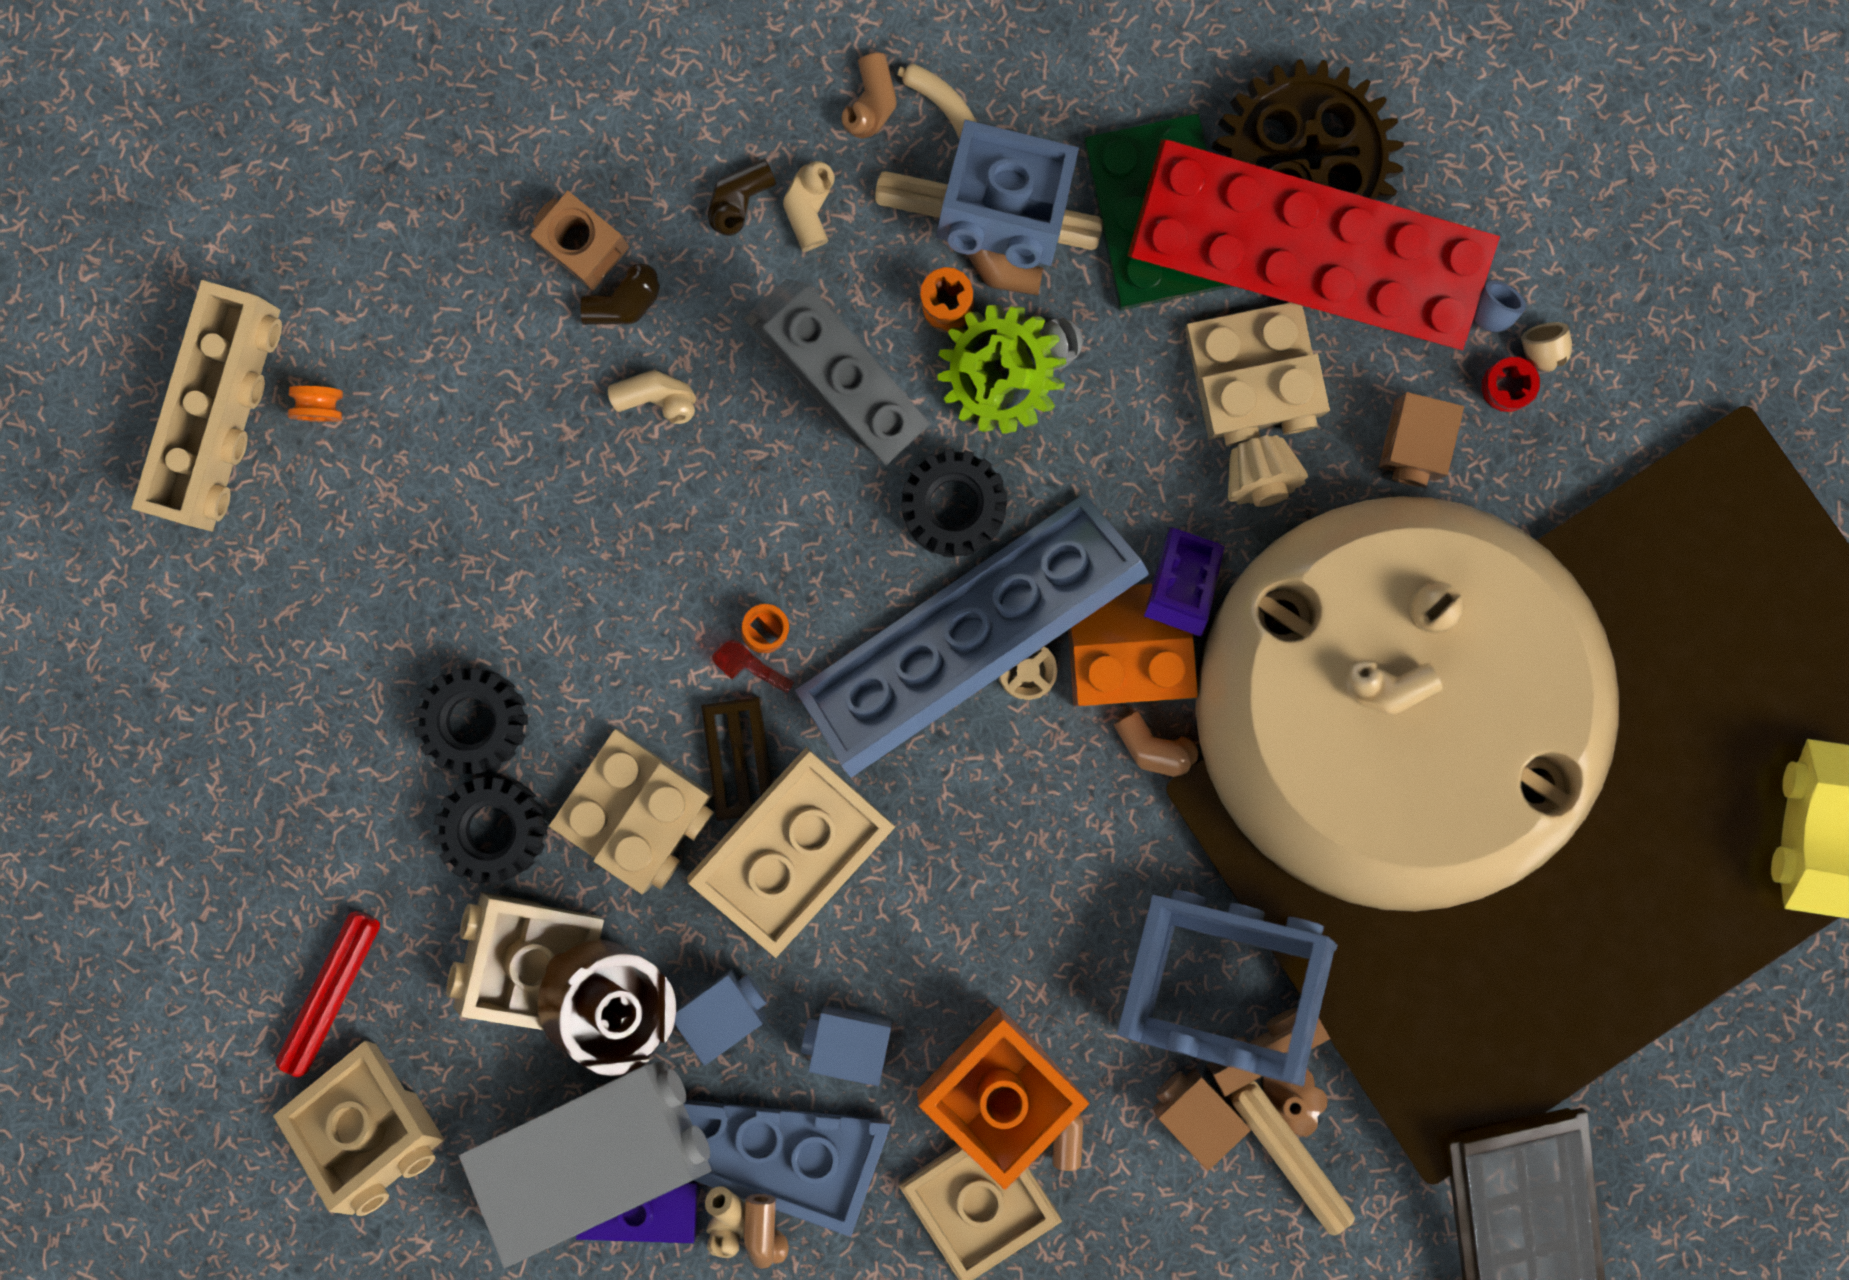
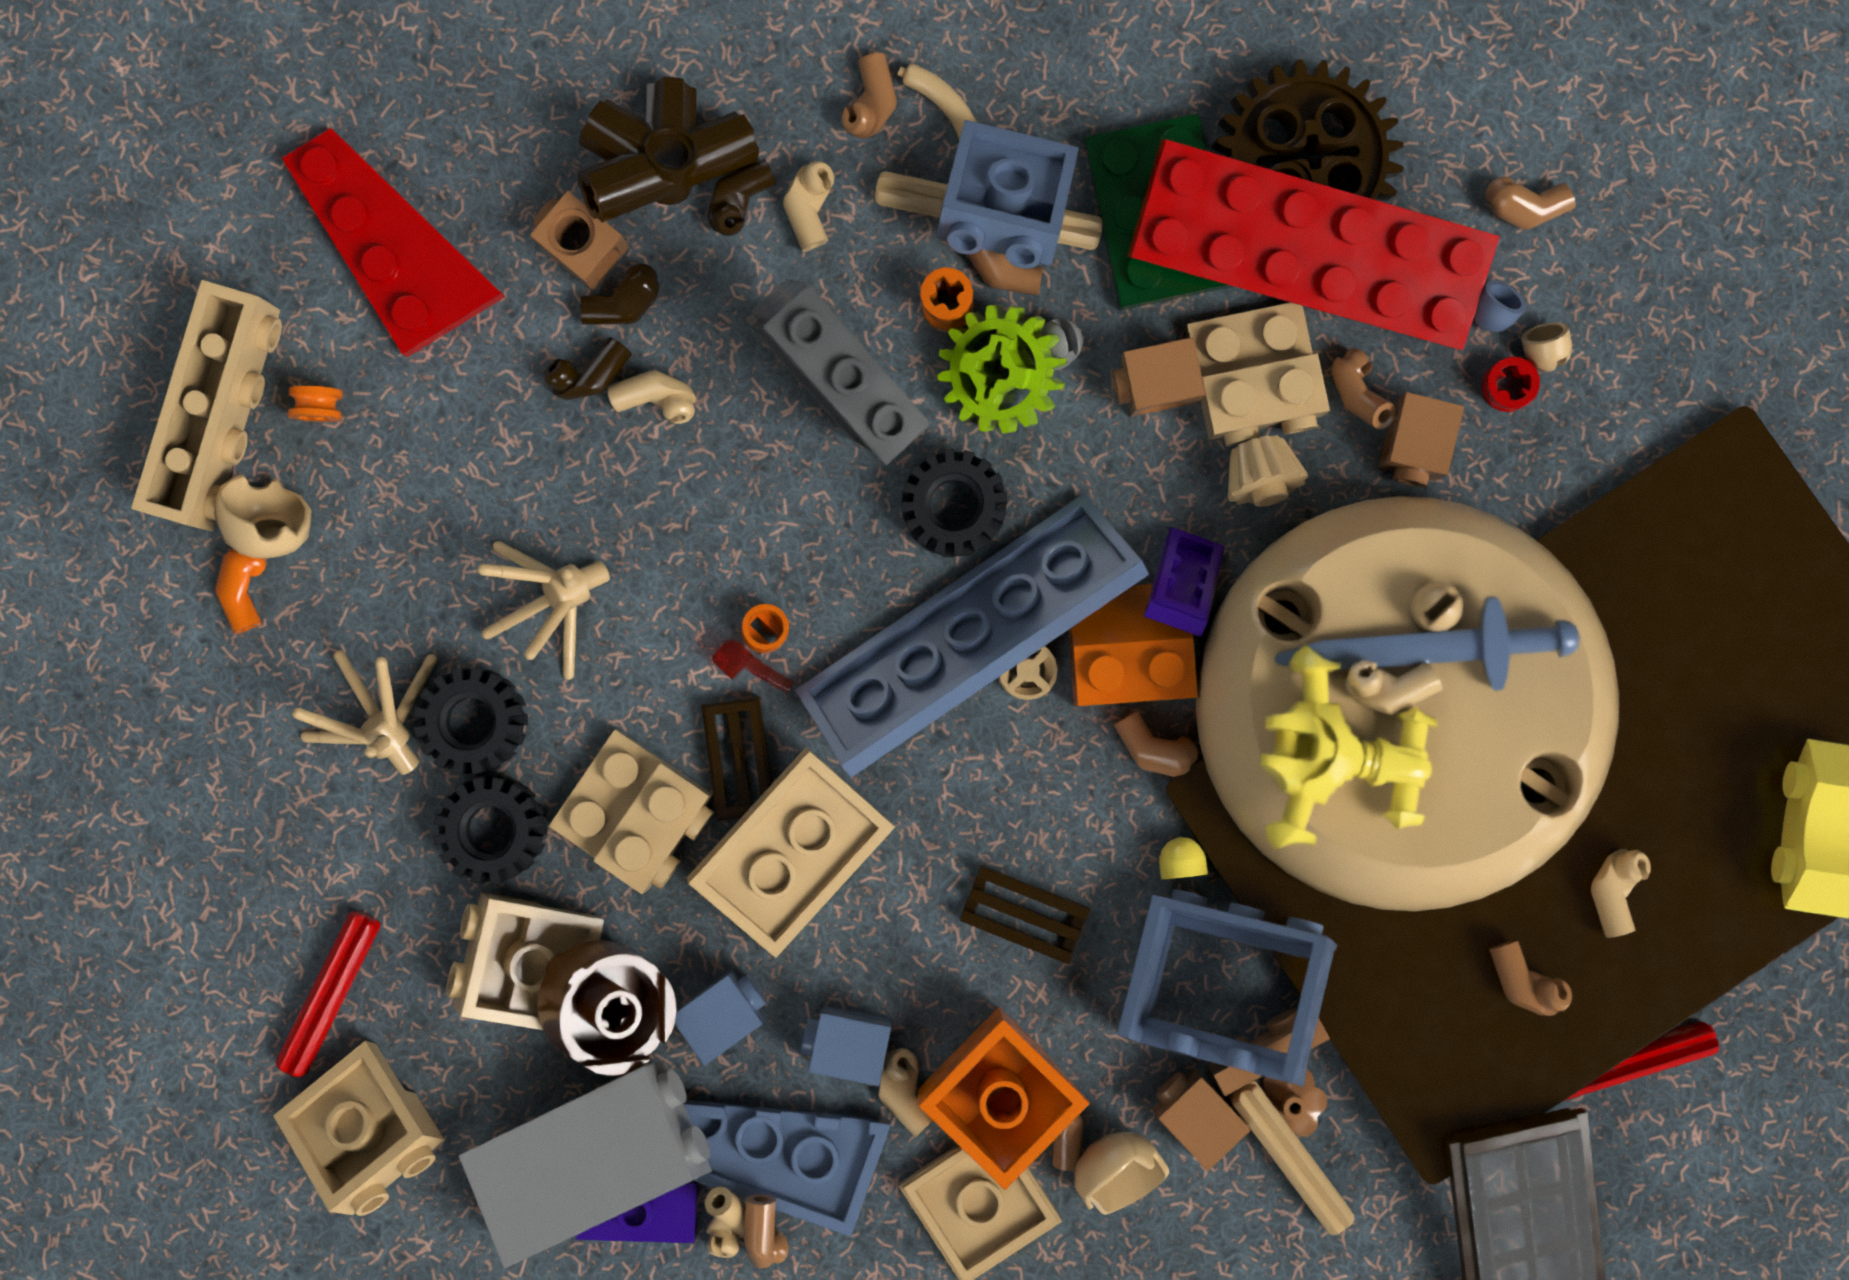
none -> orange arm [215,549,266,635]
none -> tan hair [216,475,312,559]
none -> red wing [282,128,505,357]
none -> tan plant [292,650,437,775]
none -> tan plant [478,541,610,680]
none -> dark brown arm [544,337,632,400]
none -> dark brown piece [578,76,759,223]
none -> tan arm [878,1048,933,1138]
none -> dark brown tile [959,865,1091,964]
none -> tan hair [1074,1132,1169,1215]
none -> medium nougat brick [1112,337,1206,417]
none -> light yellow hinge [1159,837,1208,879]
none -> light yellow piece [1259,645,1437,850]
none -> sand blue sword [1275,596,1579,690]
none -> medium nougat arm [1331,348,1396,430]
none -> medium nougat arm [1485,176,1576,229]
none -> medium nougat arm [1489,940,1572,1016]
none -> red axle [1564,1022,1719,1101]
none -> tan arm [1591,849,1651,938]

